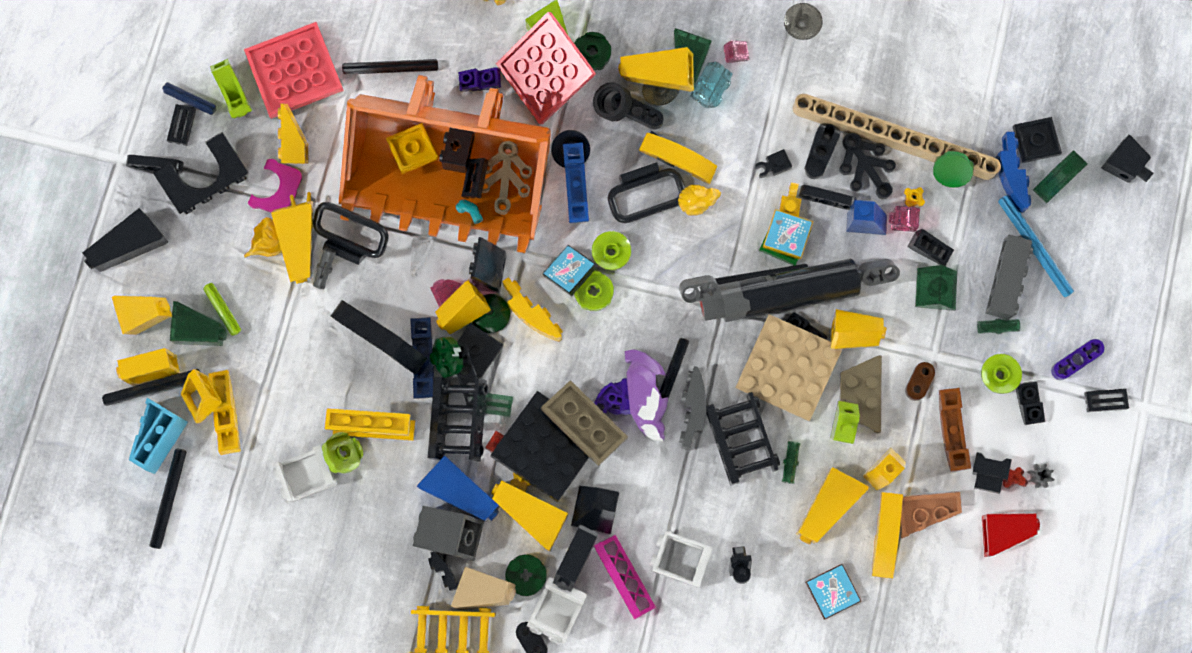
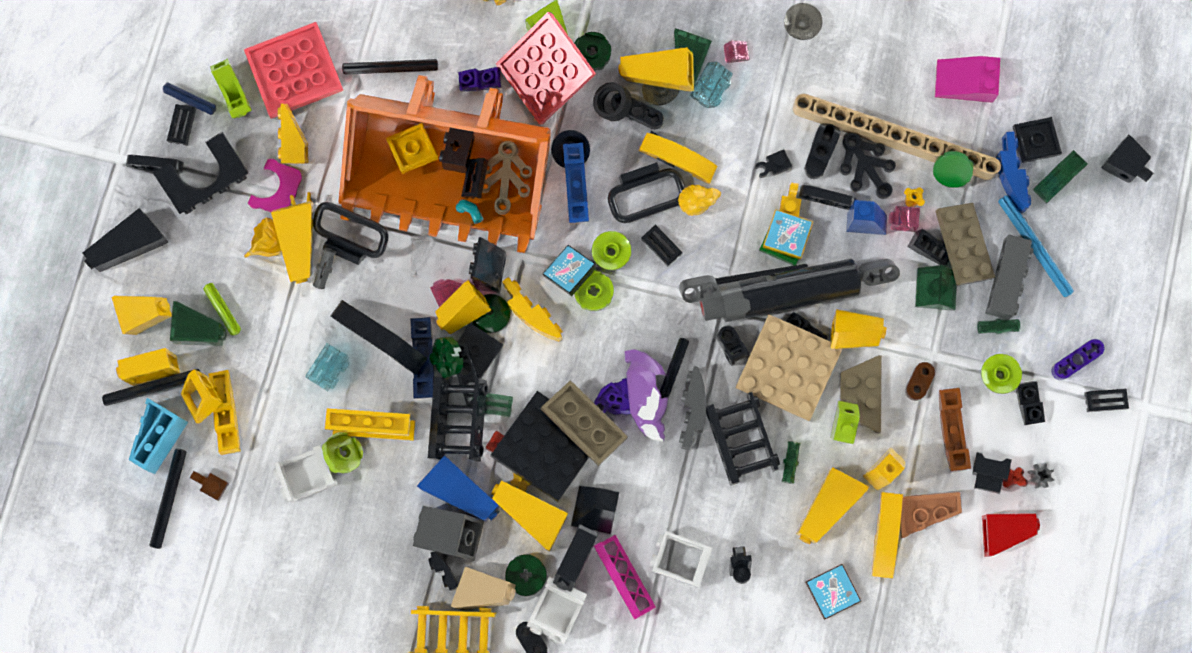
none -> reddish brown plate [190,471,229,501]
none -> clear light blue brick [305,343,350,392]
none -> black tile [641,224,683,267]
none -> black piece [717,326,750,366]
none -> dark pink slope [935,56,1000,103]
none -> dark tan plate [935,203,995,286]

